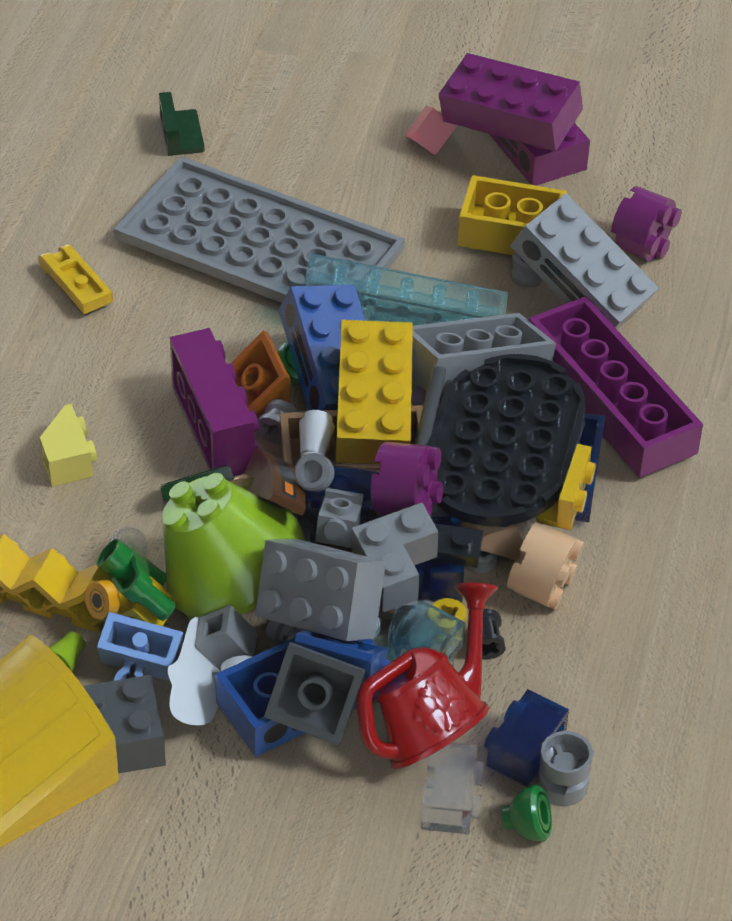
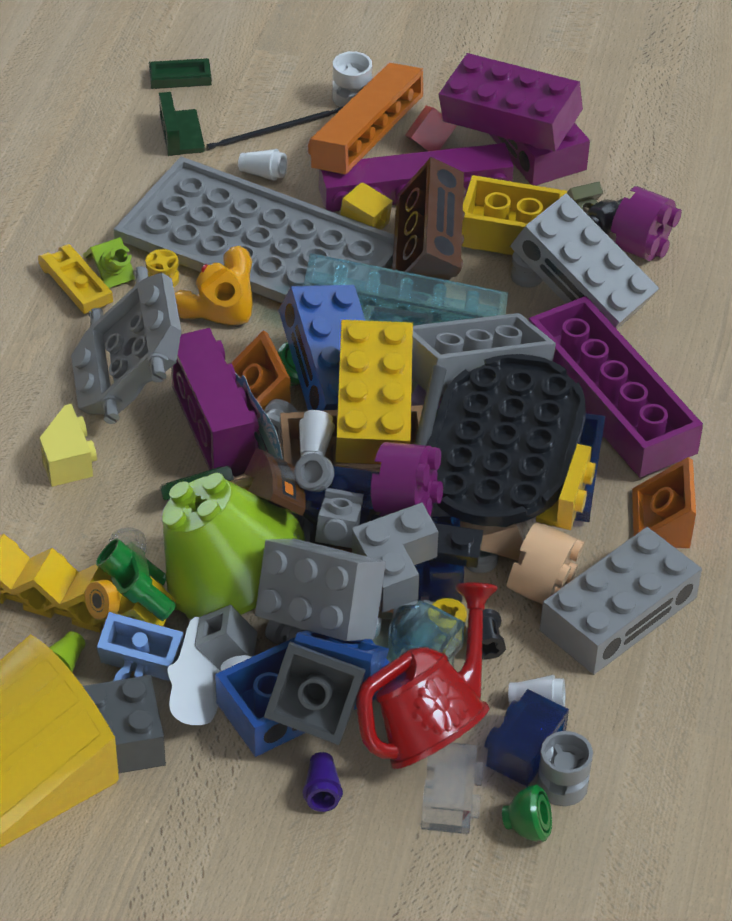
none -> light grey piece [71,266,181,424]
none -> lime bracket [83,237,135,288]
none -> yellow wheel [145,249,179,287]
none -> dark green tile [149,58,212,89]
none -> light orange head [175,246,253,325]
none -> black piece [207,106,343,150]
none -> sticker [235,373,283,460]
none -> white cone [238,149,287,181]
none -> dark purple cone [303,752,343,812]
none -> orange brick [308,63,423,174]
none -> magenta brick [319,143,514,212]
none -> white wheel [332,51,372,107]
none -> yellow panel [340,183,393,230]
none -> reddish brown brick [391,157,466,306]
none -> white cone [508,675,566,714]
none -> light grey brick [540,527,702,675]
none -> olive tile [567,181,603,210]
none -> black plant [586,198,623,234]
none -> orange slope [632,457,696,548]

